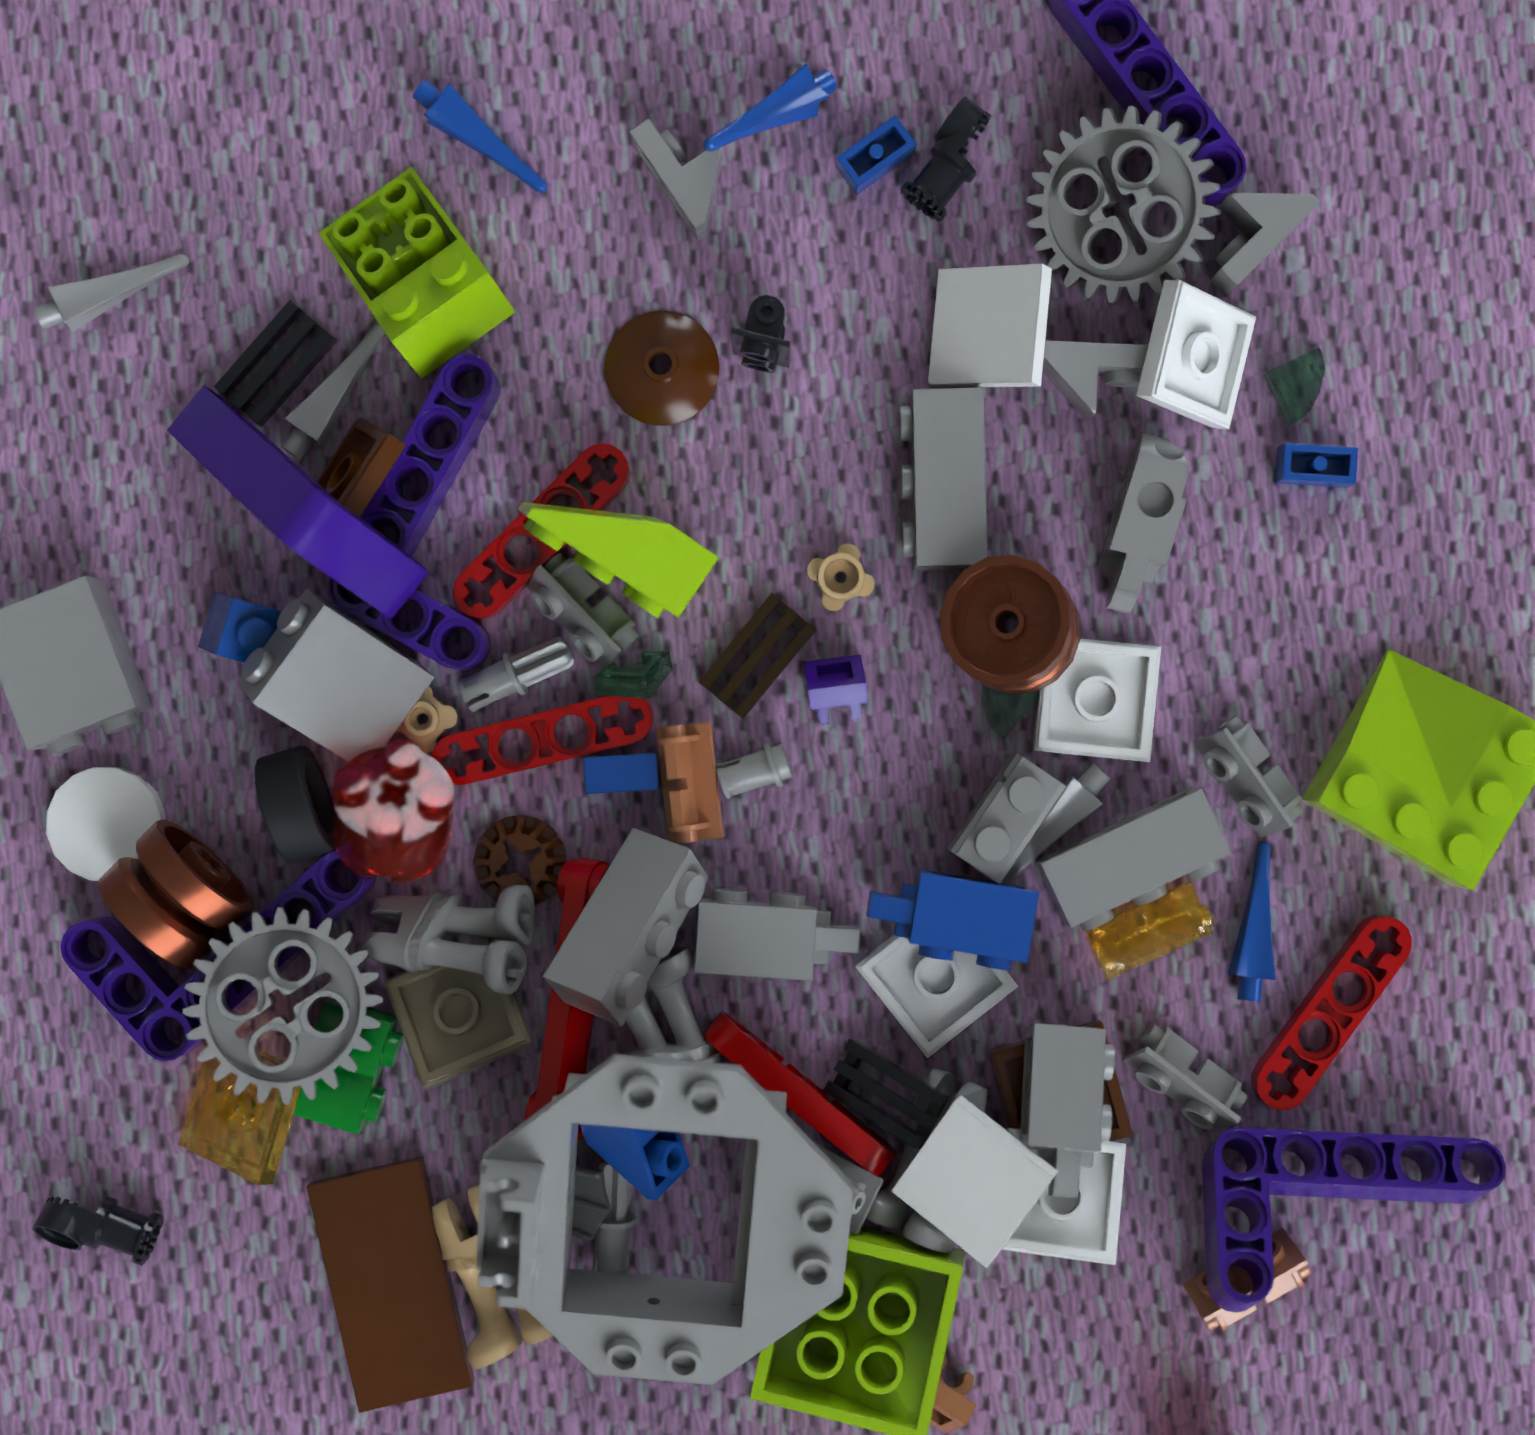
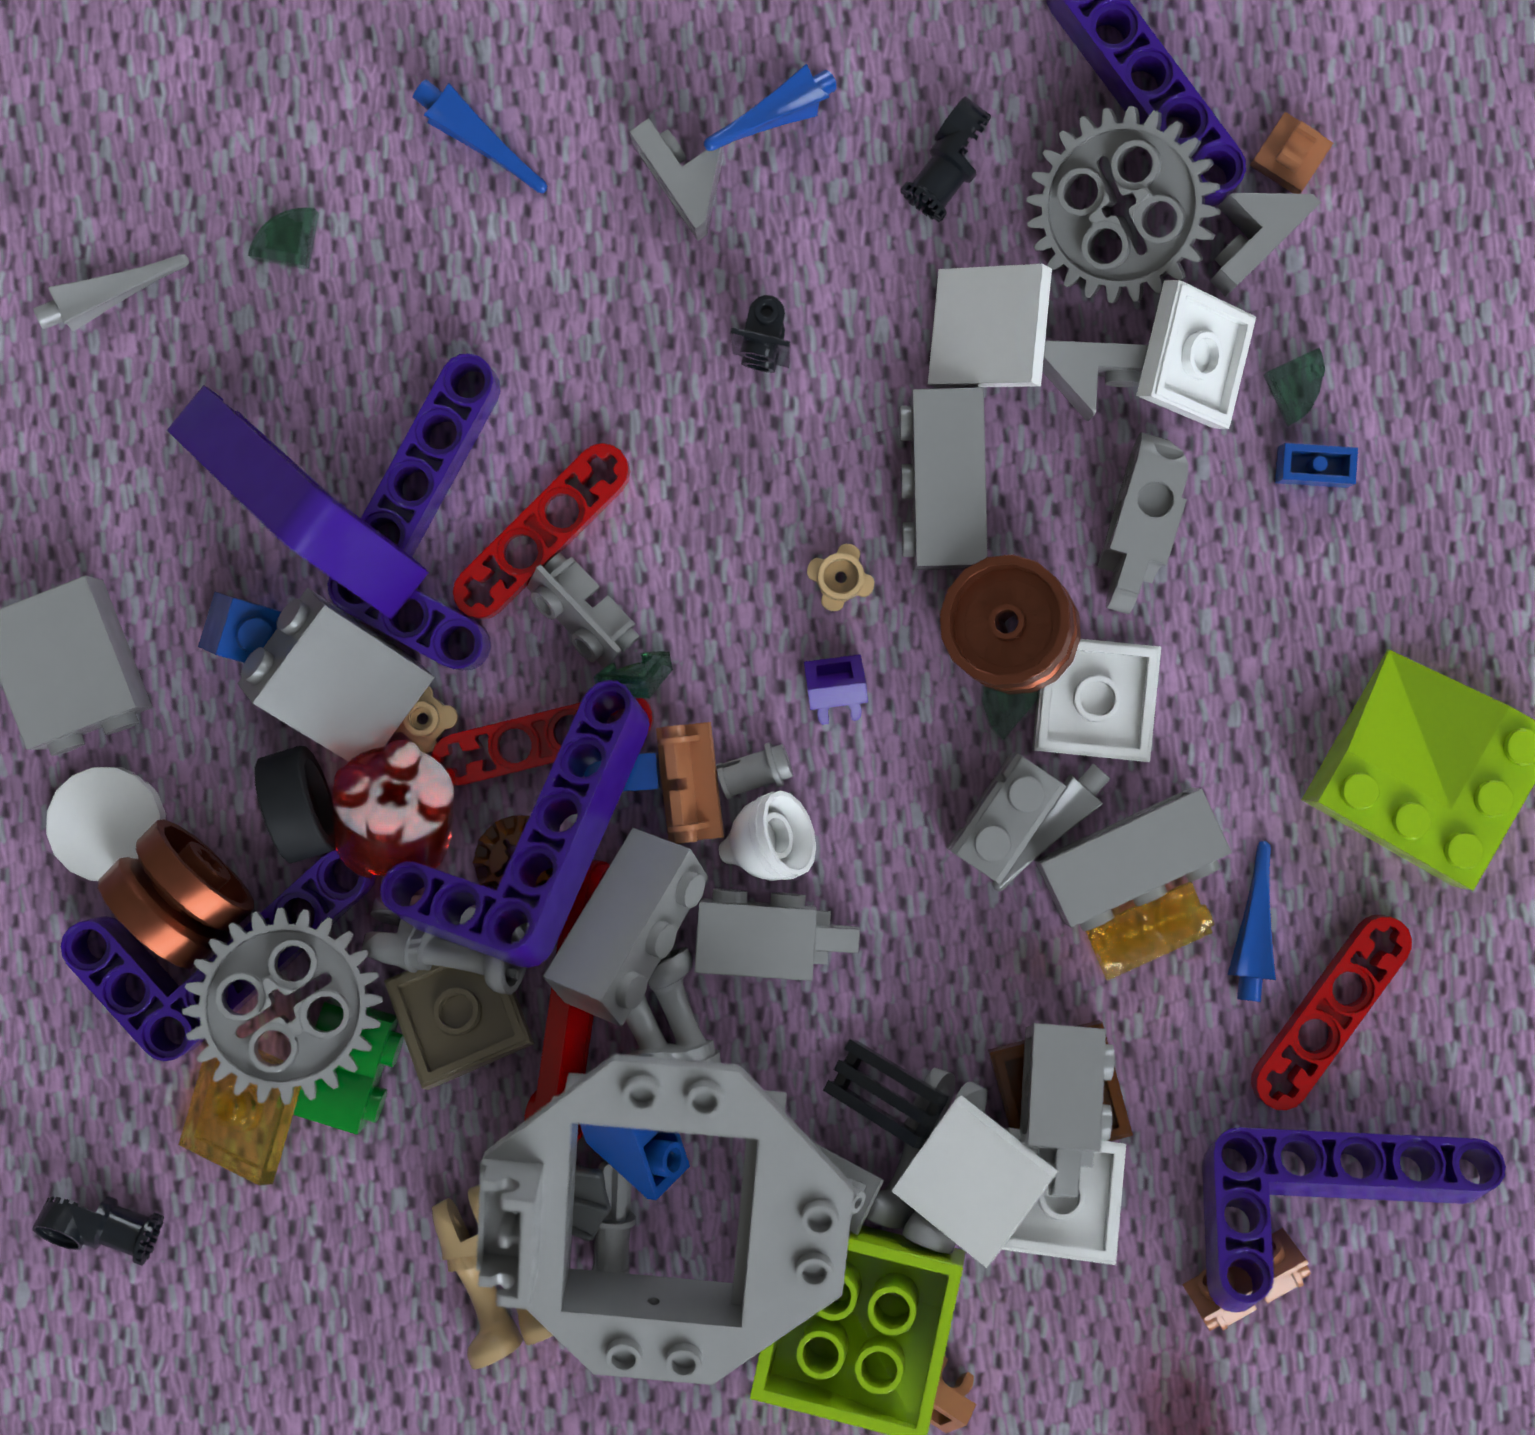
black tile [214,300,337,427] -> none
light grey piece [281,323,385,460] -> none
reddish brown tile [307,1156,475,1413] -> none
reddish brown plate [316,417,406,517] -> none
lime slope [318,166,516,379] -> none
light grey axle [457,637,574,712] -> none
lime slope [518,502,719,618] -> none
reddish brown dish [605,311,720,426] -> none
dark brown tile [698,593,817,719] -> none
red beam [703,1011,898,1177] -> none
blue piece [836,115,917,195] -> none
white tile [855,935,1019,1058] -> none
blue hinge [866,869,1039,970] -> none
light grey hinge [1122,1024,1247,1131] -> none
light grey hinge [1194,715,1304,838] -> none
none -> tile [248,208,319,269]
none -> dark purple beam [380,680,650,968]
none -> white helmet [719,790,816,881]
none -> nougat tile [1249,112,1334,194]

